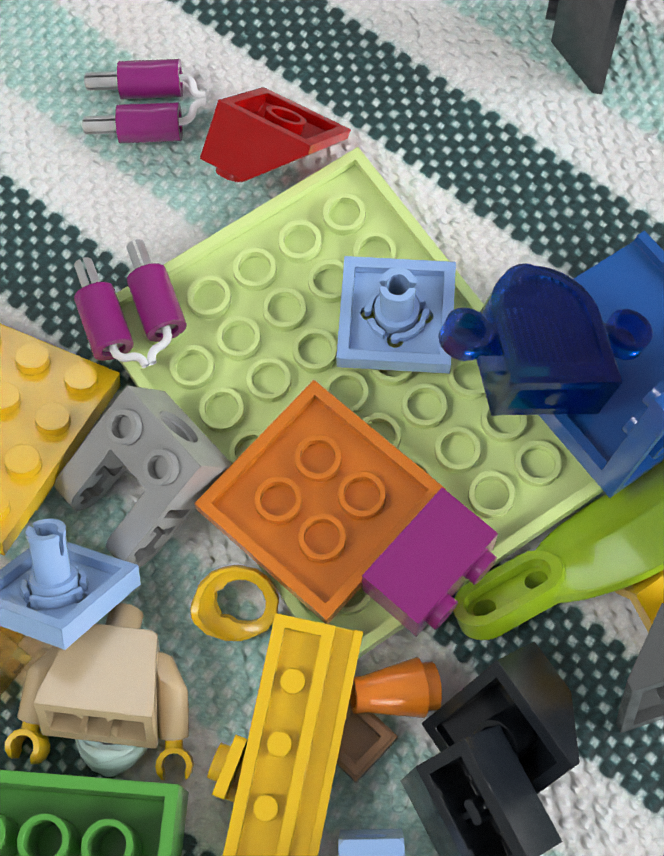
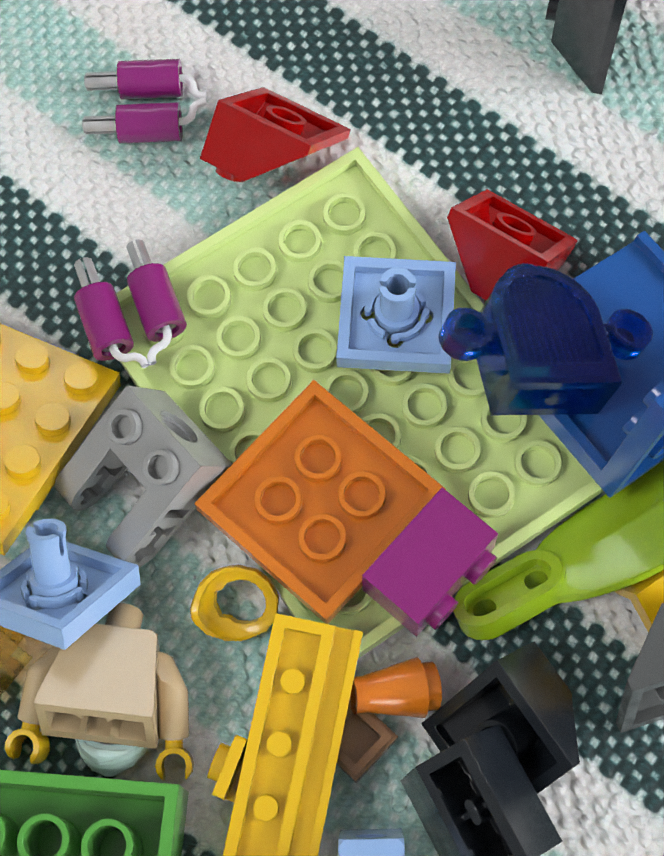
none -> red slope [447,189,578,317]

